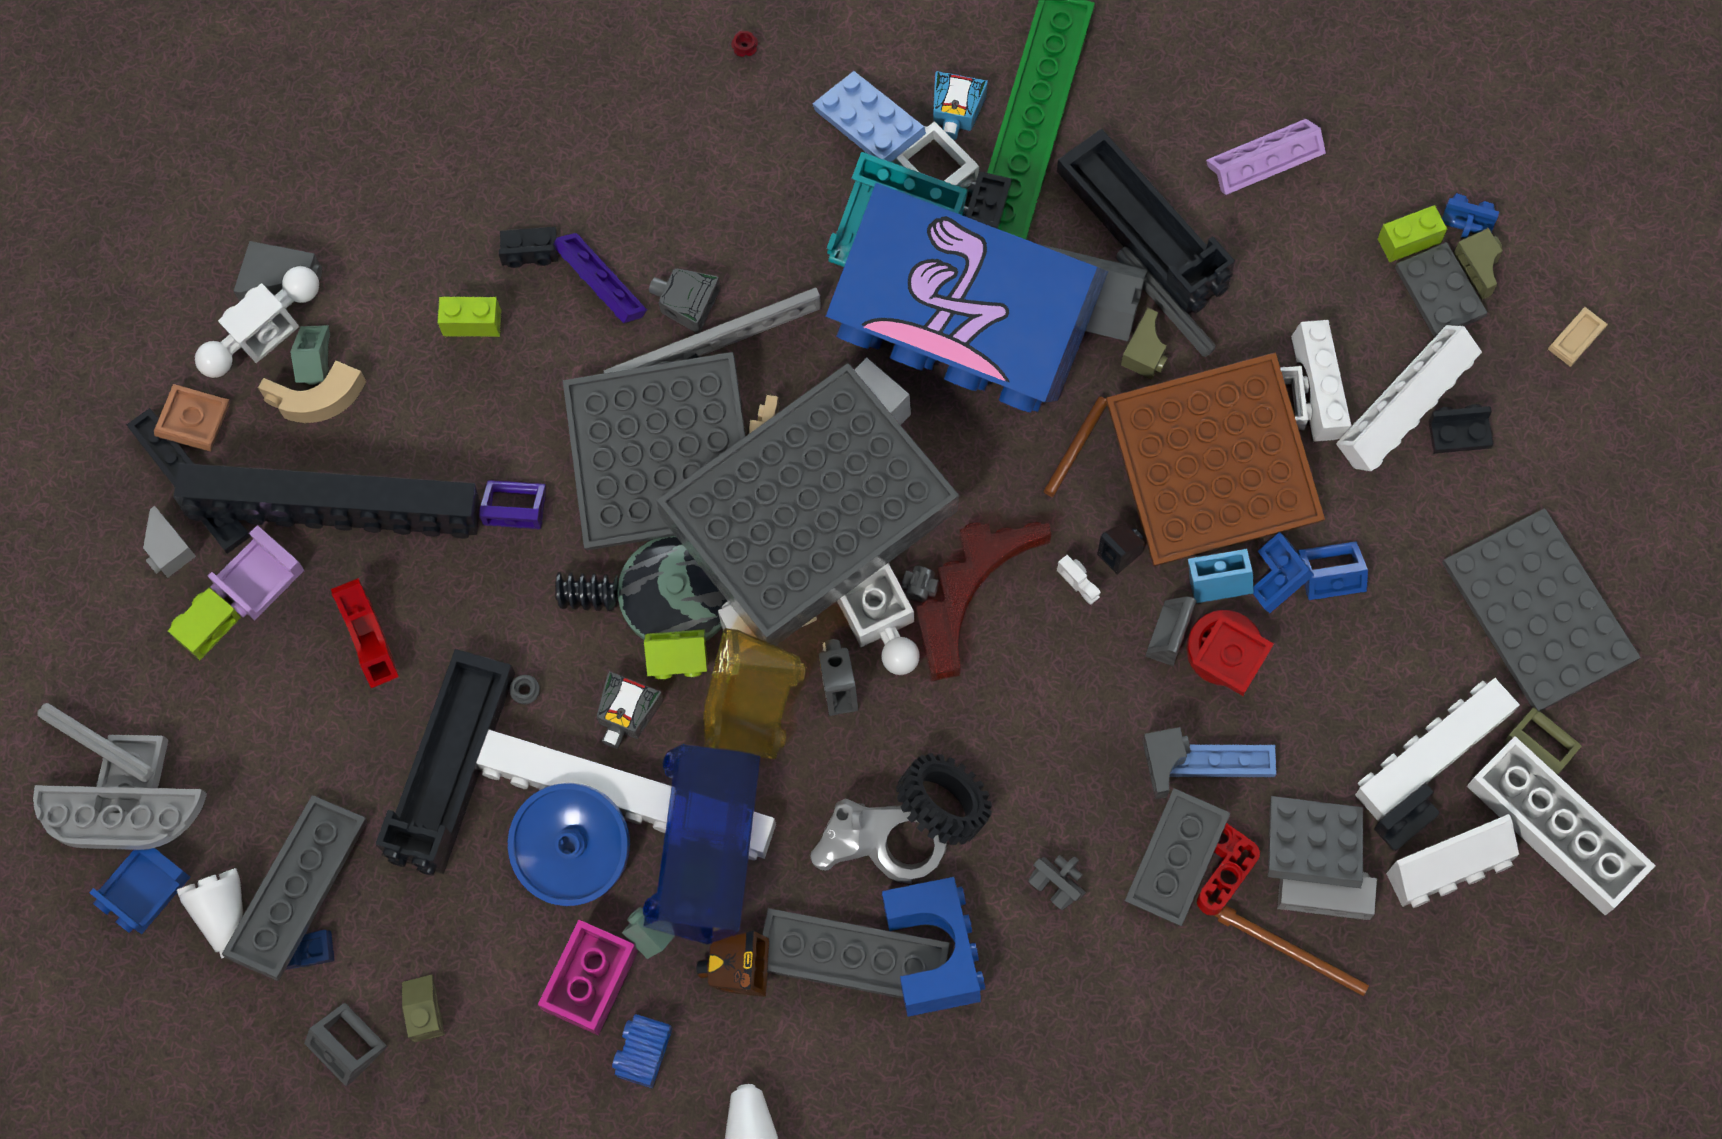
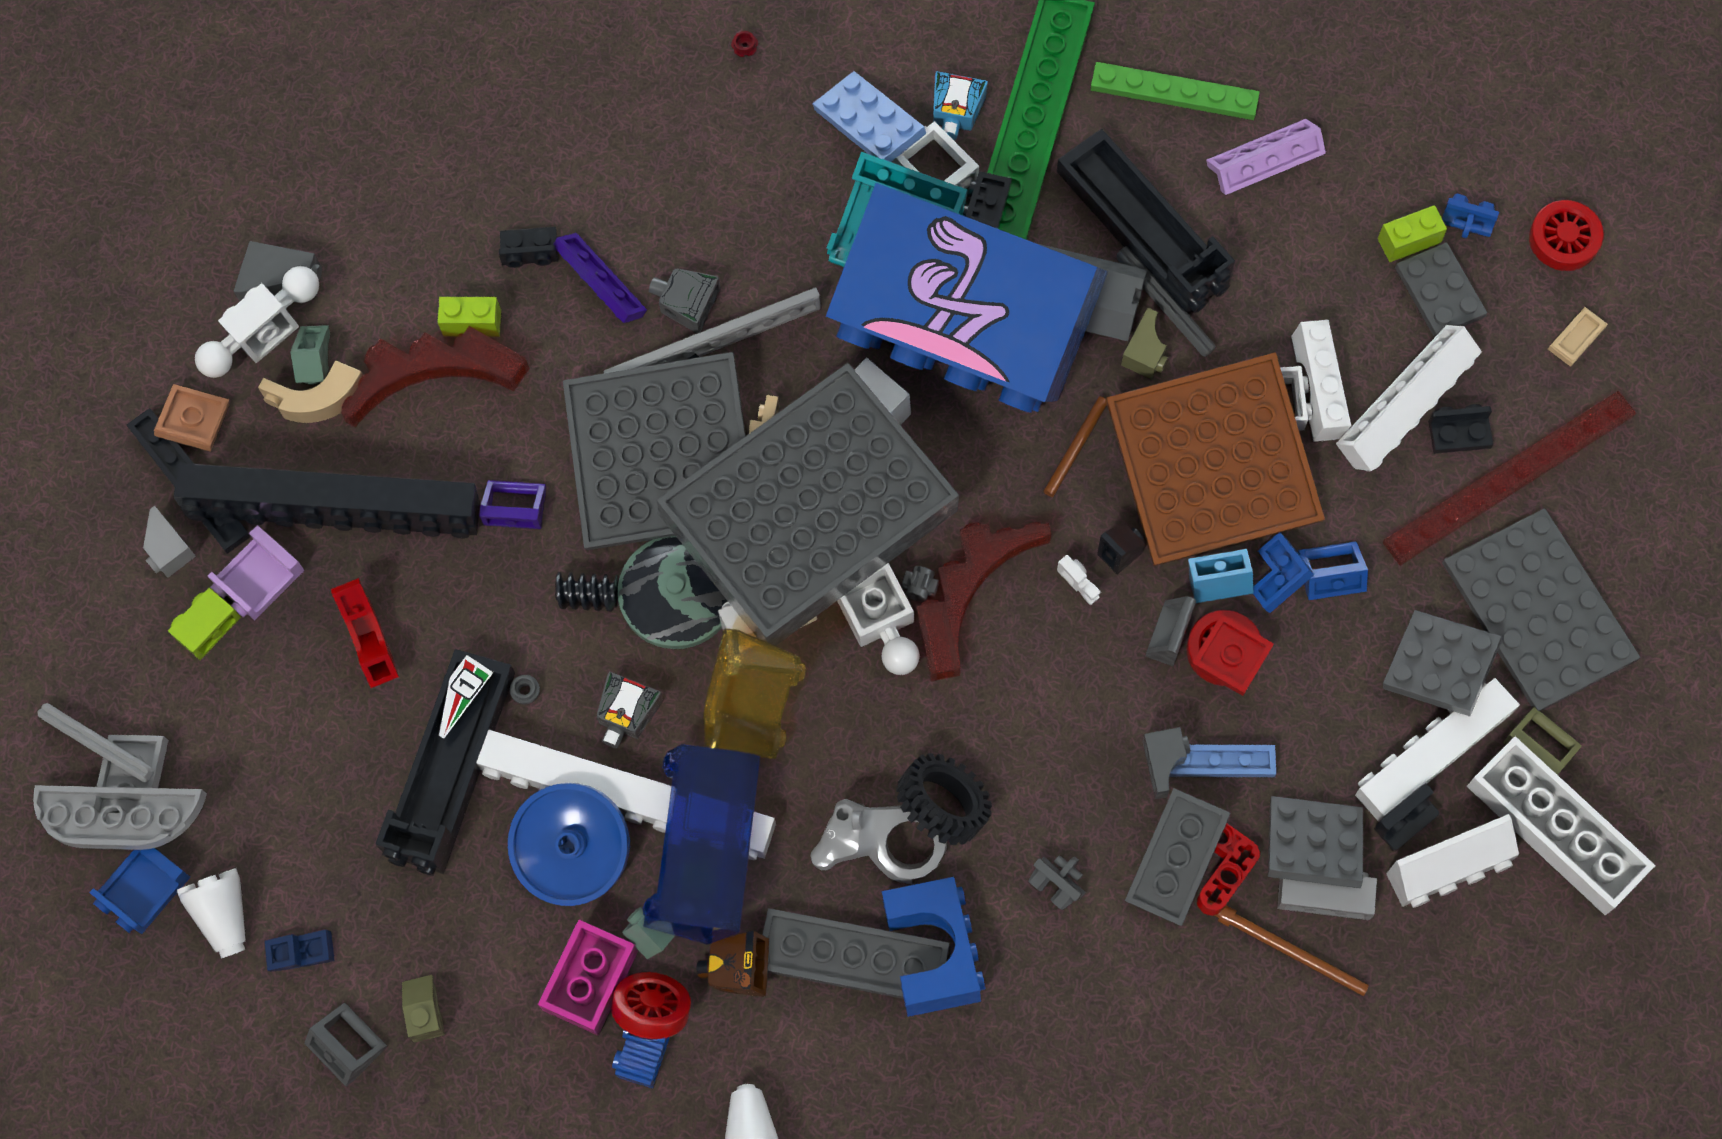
dark grey plate [222,795,367,982] -> none
lime brick [644,629,708,679] -> none
dark grey torso [818,639,858,716] -> none
olive arch [1453,228,1503,300] -> none
none -> clear red arch [341,326,530,428]
none -> sticker [439,655,493,738]
none -> red wheel [611,972,691,1039]
none -> bright green plate [1090,62,1260,120]
none -> clear red plate [1383,391,1636,566]
none -> dark grey plate [1383,610,1501,716]
none -> red wheel [1529,200,1604,271]

